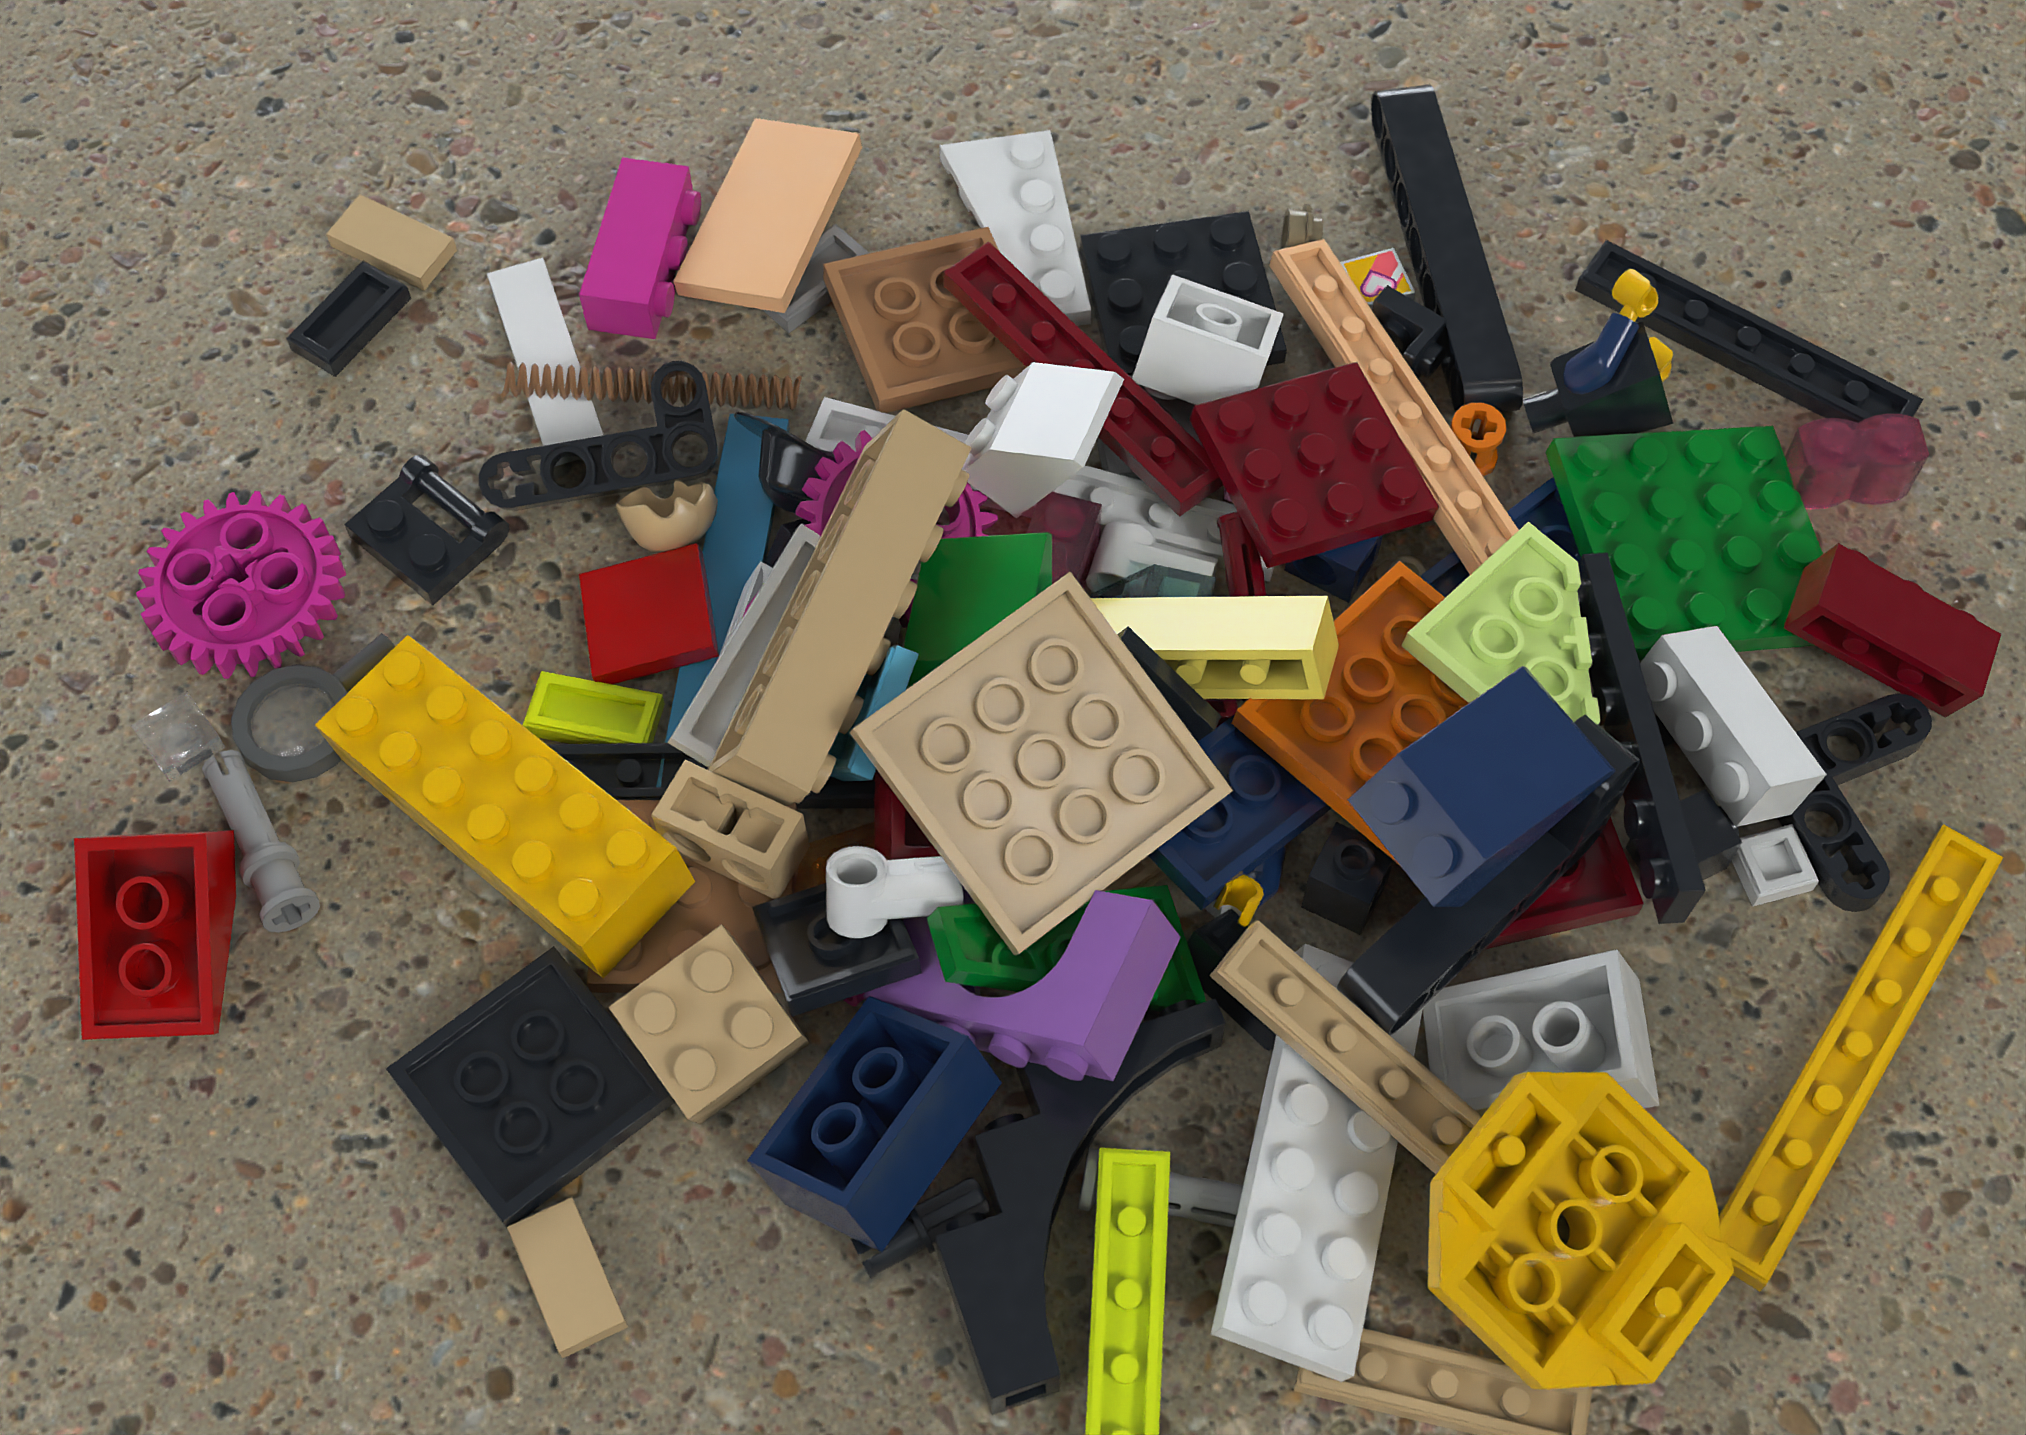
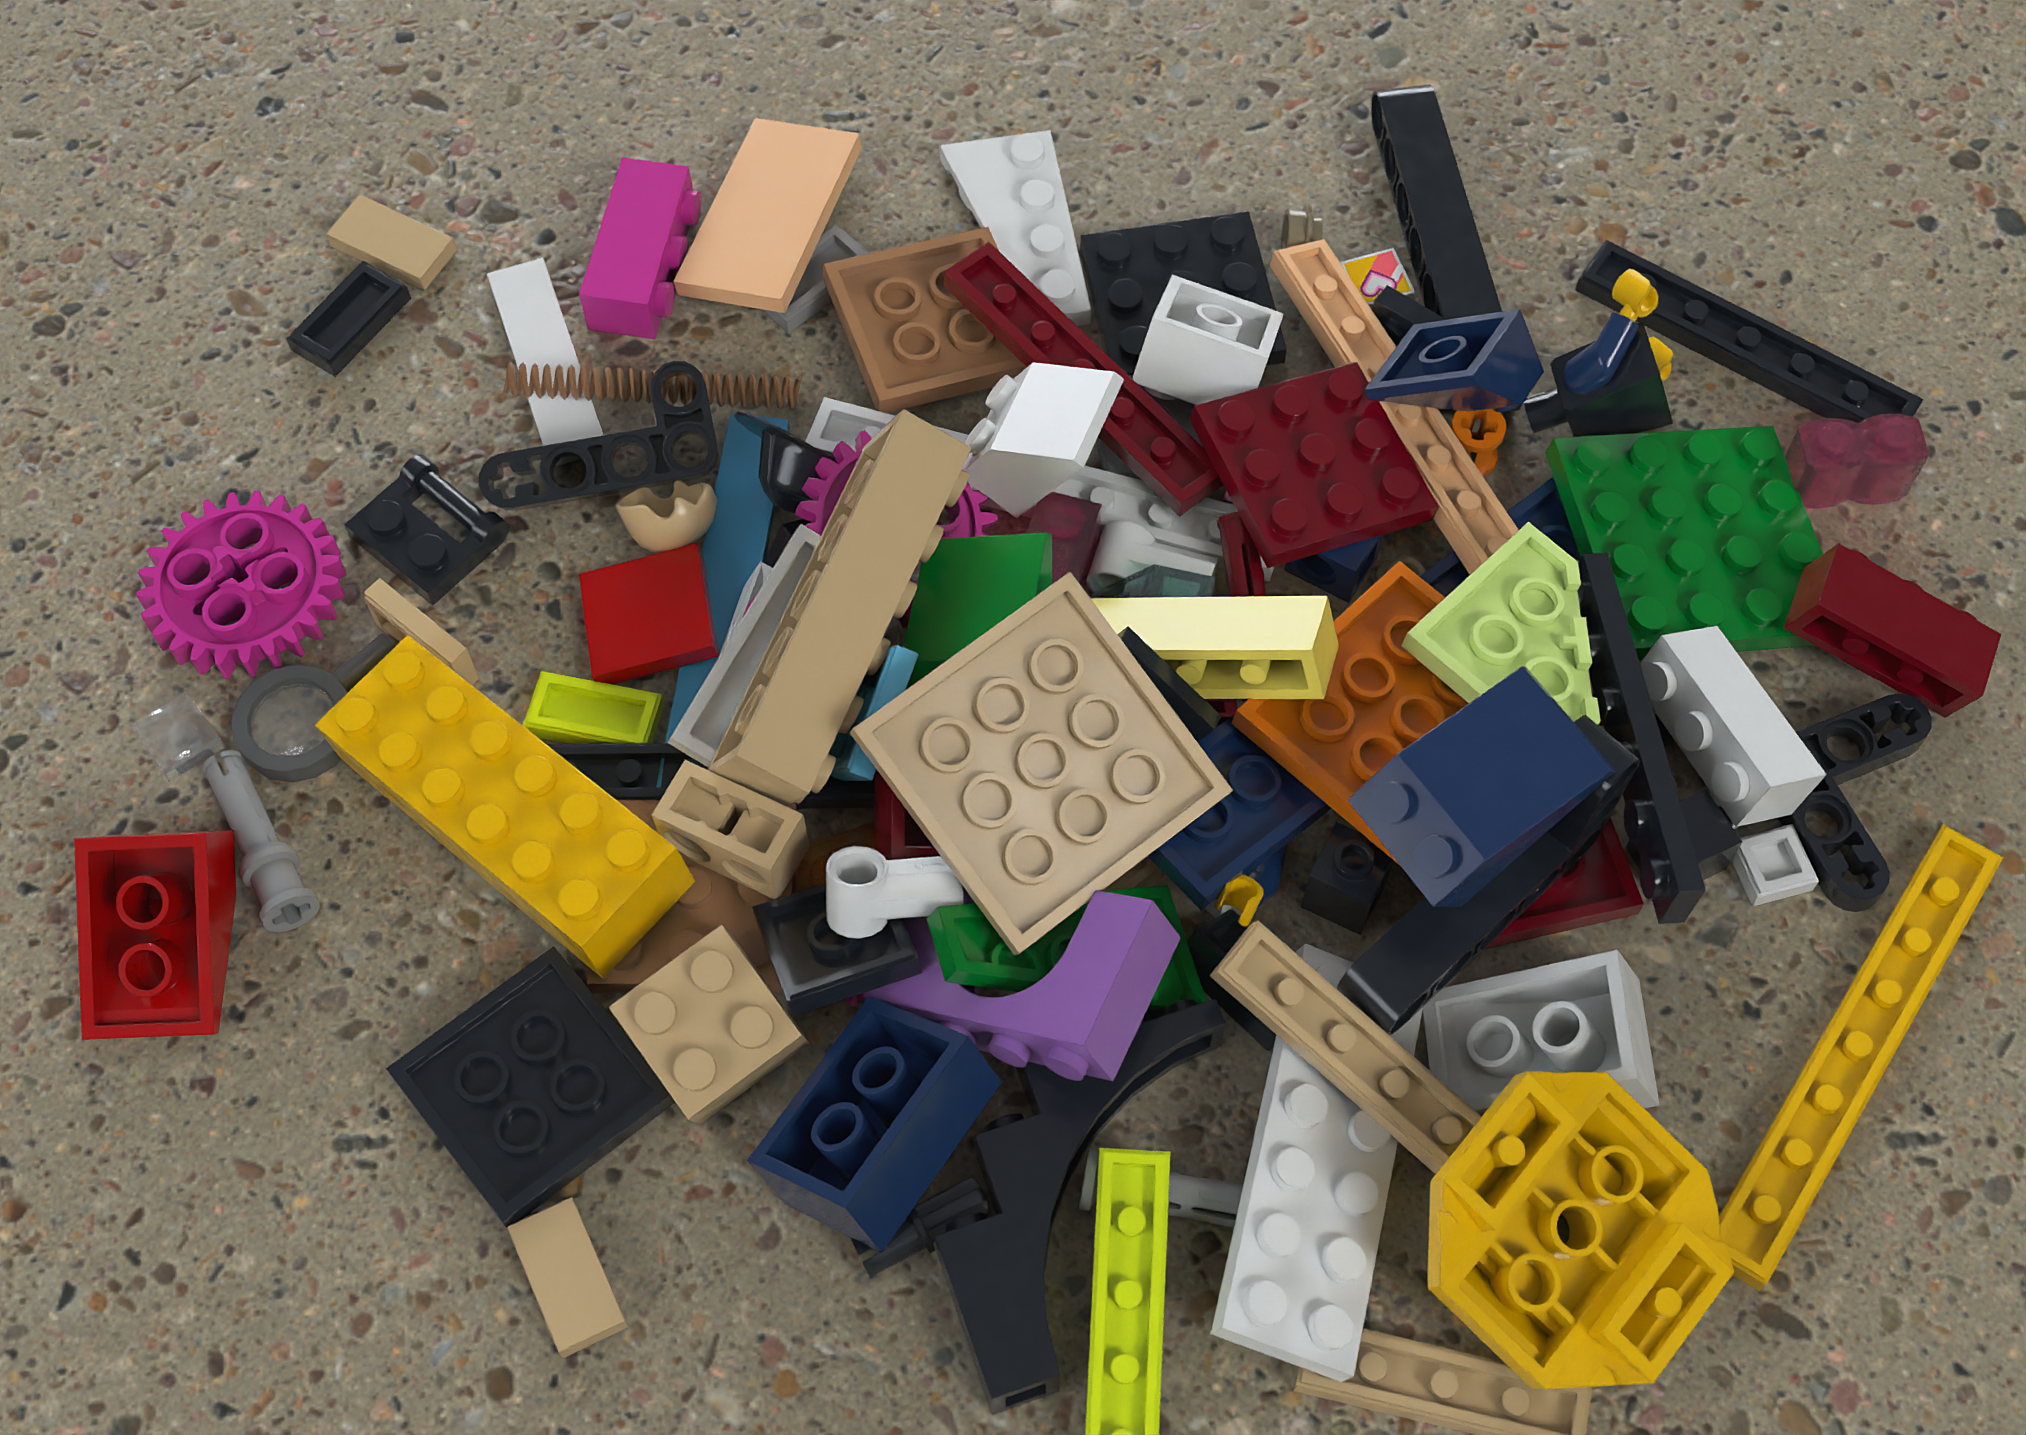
none -> tan tile [364,578,479,685]
none -> dark blue slope [1365,309,1544,412]

